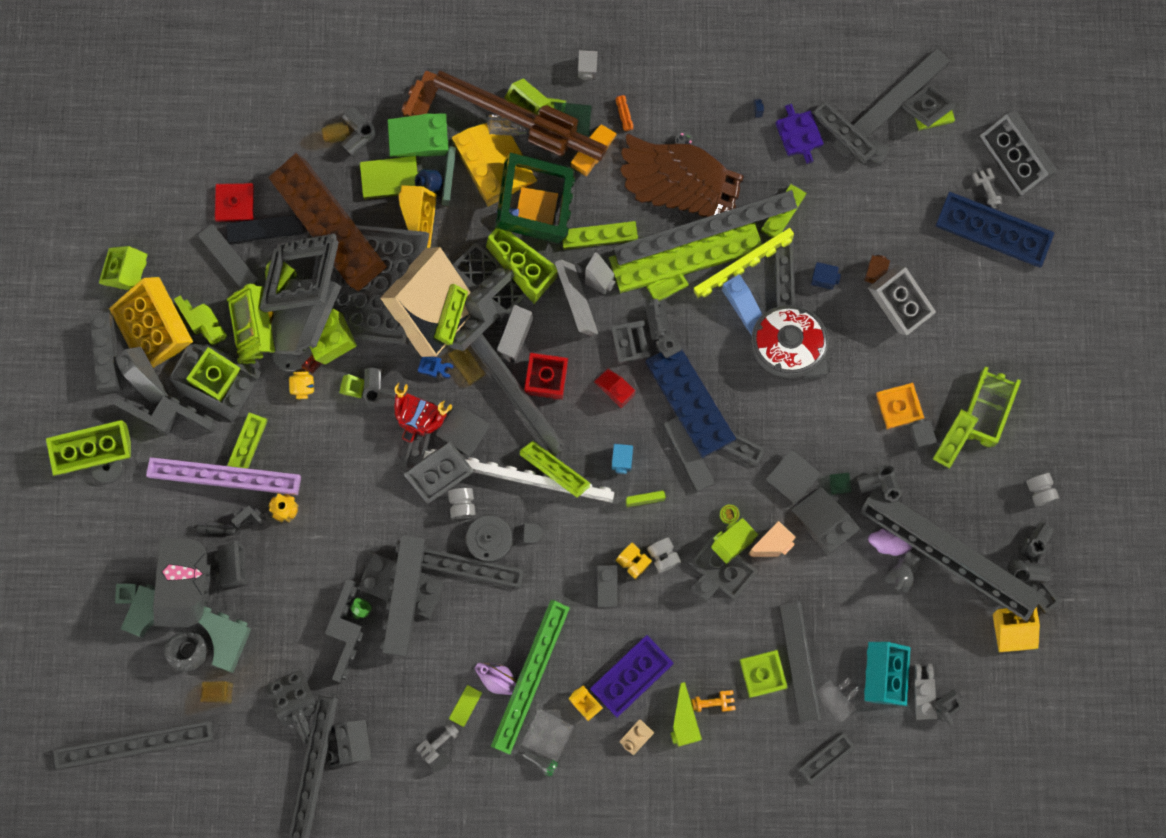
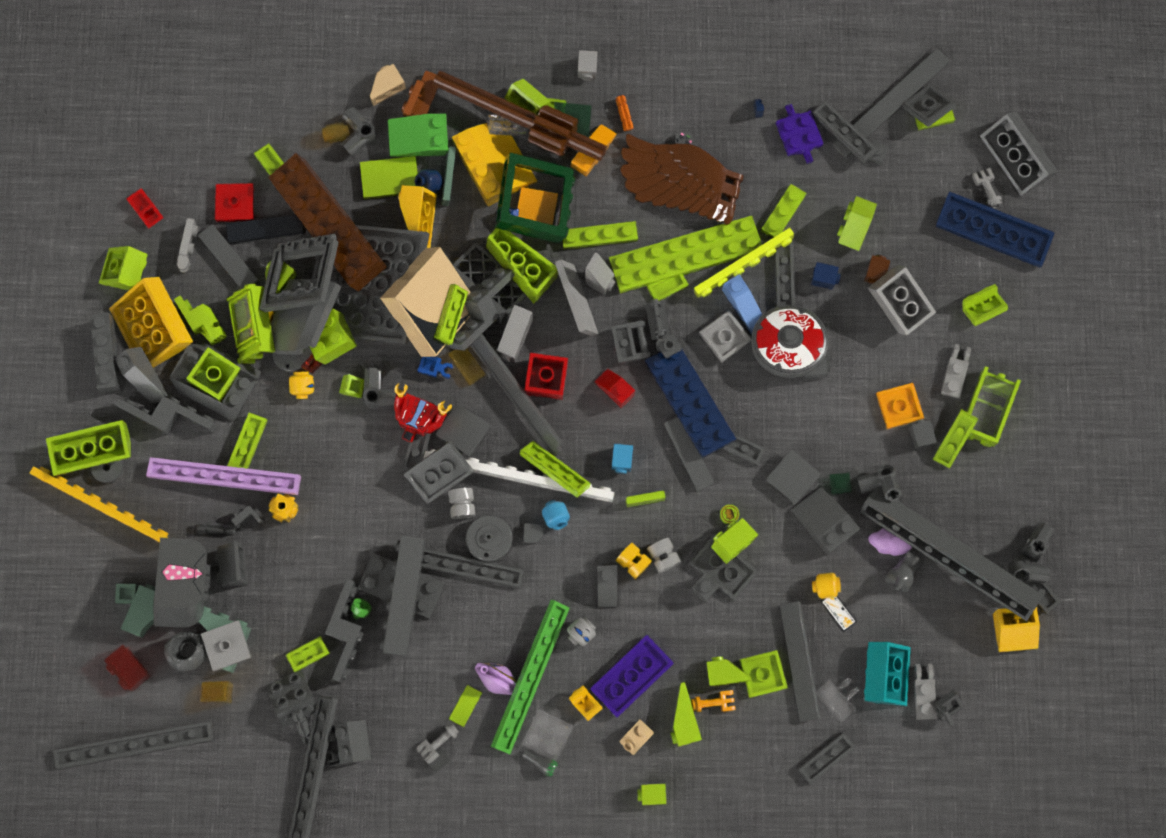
dark grey plate [613,190,797,265] -> none
light nougat slope [748,521,796,557] -> none
light grey wheel [1026,473,1060,507] -> none
none -> yellow plate [30,466,168,543]
none -> clear red brick [104,645,151,691]
none -> red slope [126,188,164,229]
none -> light grey hinge [177,218,198,274]
none -> light grey plate [201,620,252,672]
none -> lime tile [254,143,284,176]
none -> lime plate [286,636,330,673]
none -> tan slope [370,64,406,106]
none -> dark azure head [542,500,570,530]
none -> light grey head [567,617,596,646]
none -> lime brick [637,784,666,805]
none -> light grey plate [699,310,751,363]
none -> lime slope [707,656,752,687]
none -> yellow head [812,573,841,599]
none -> sticker [820,596,857,632]
none -> lime brick [837,196,877,251]
none -> light grey hinge [940,344,971,399]
none -> lime bracket [963,284,1008,326]

